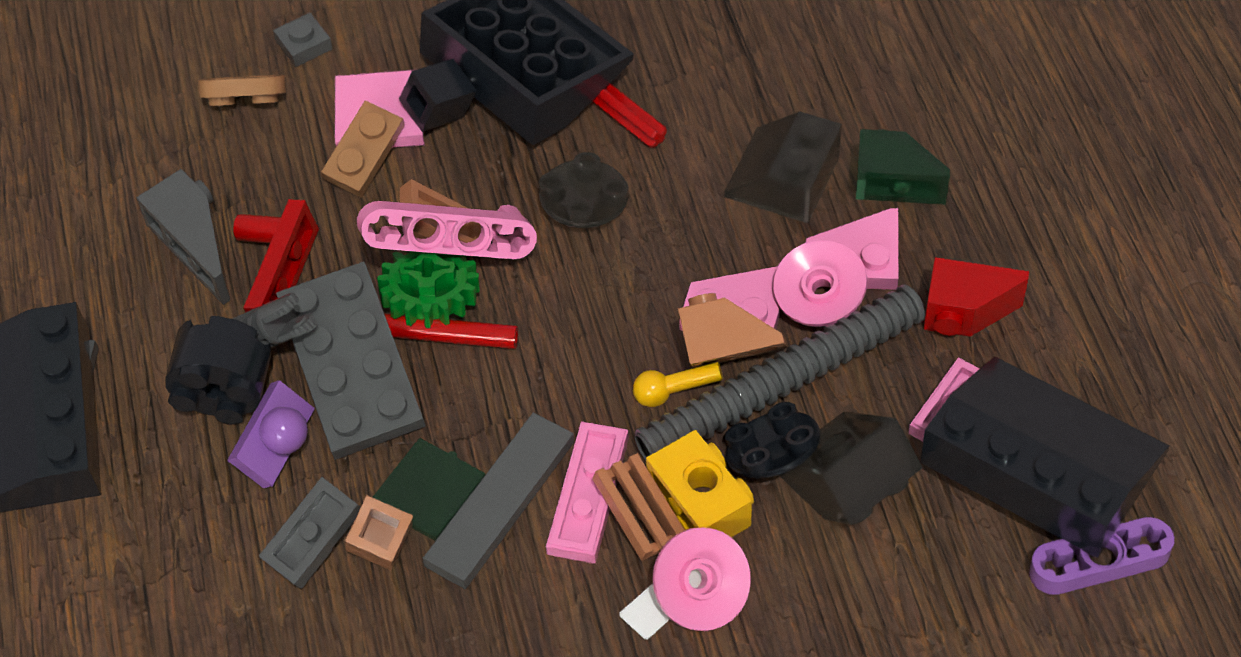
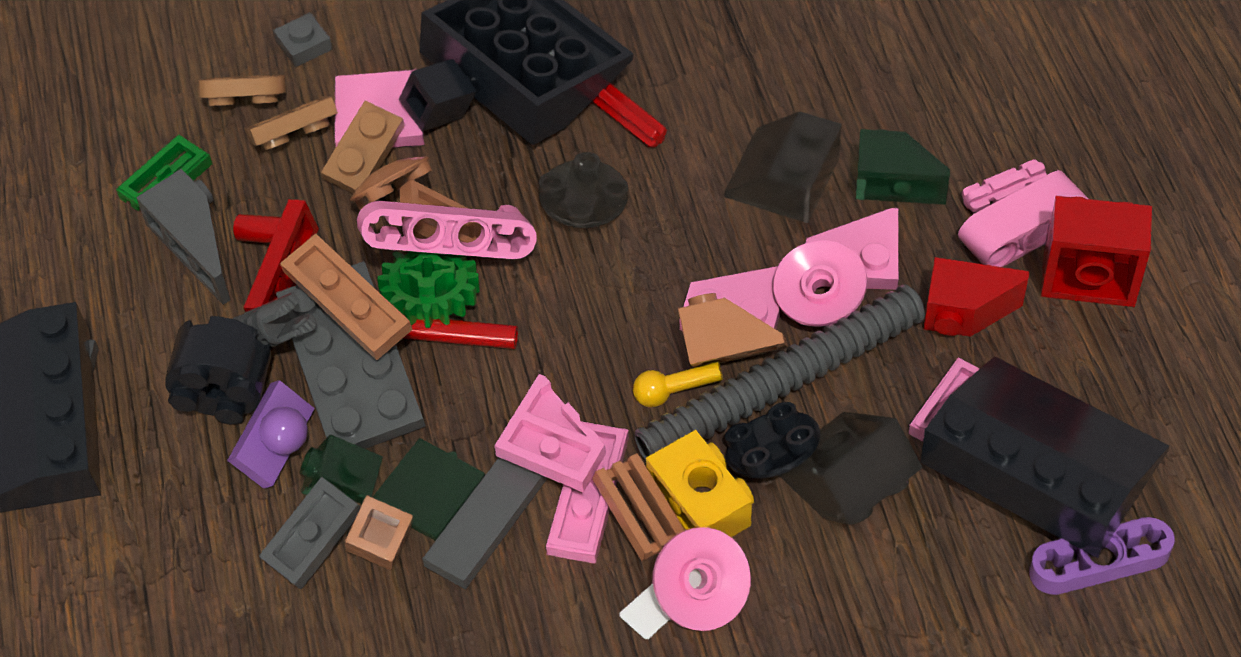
none -> green tile [116,134,212,211]
none -> medium nougat plate [244,96,338,150]
none -> nougat plate [280,234,412,360]
none -> clear green bracket [300,434,383,504]
none -> nougat dish [349,157,432,210]
none -> bright pink wing [494,374,606,492]
none -> bright pink beam [958,171,1088,267]
none -> bright pink axle [962,160,1047,213]
none -> red brick [1041,196,1152,307]

